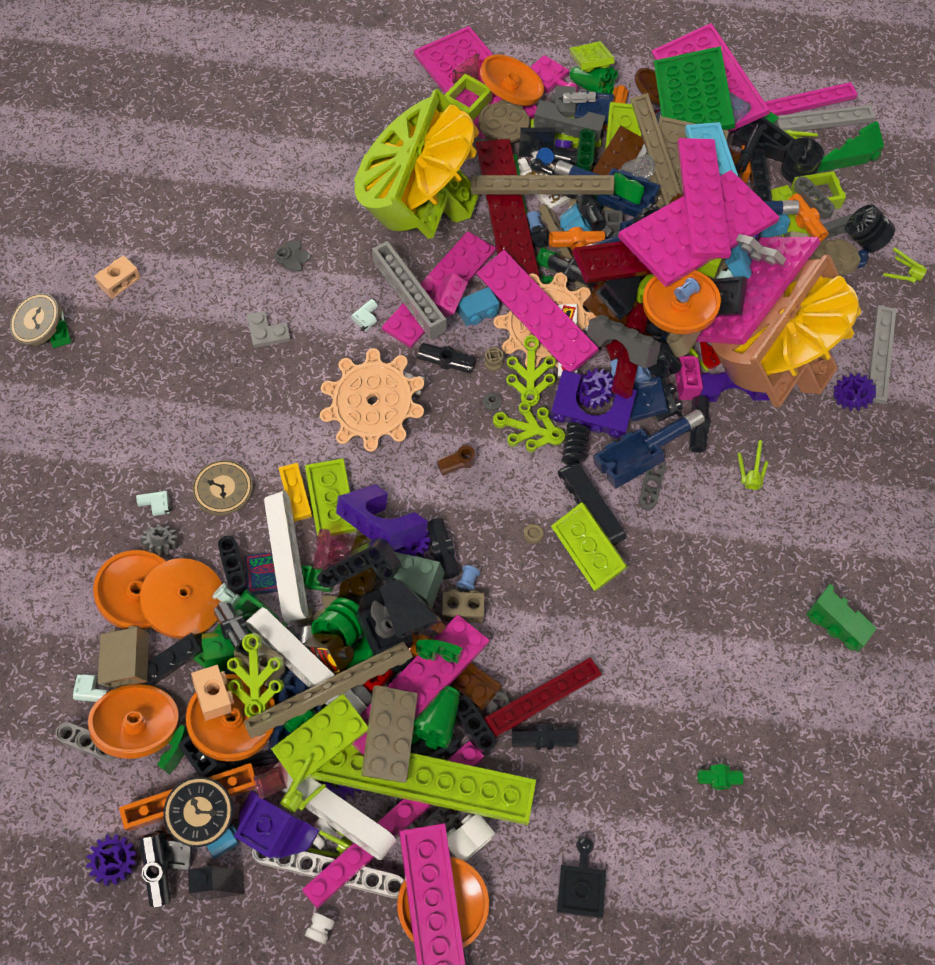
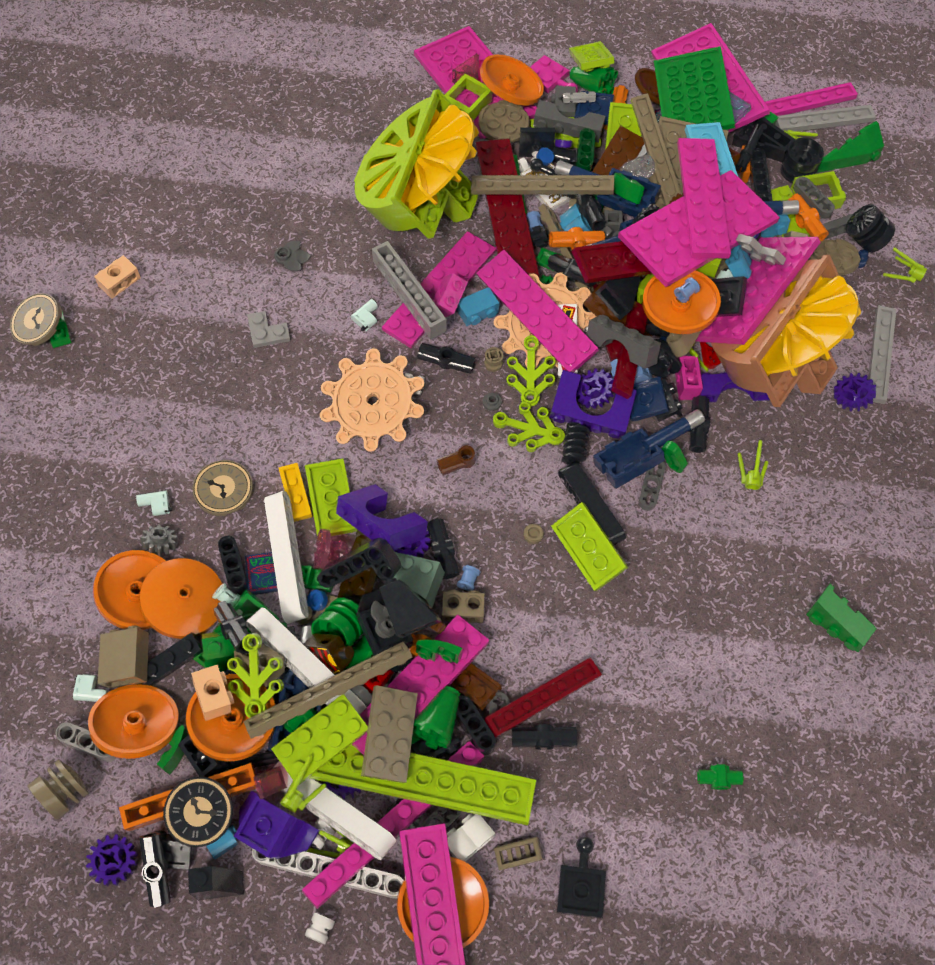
none -> dark tan wheel [27,759,89,820]
none -> blue tile [307,590,328,611]
none -> dark tan slope [494,837,544,871]
none -> green beam [661,441,688,473]

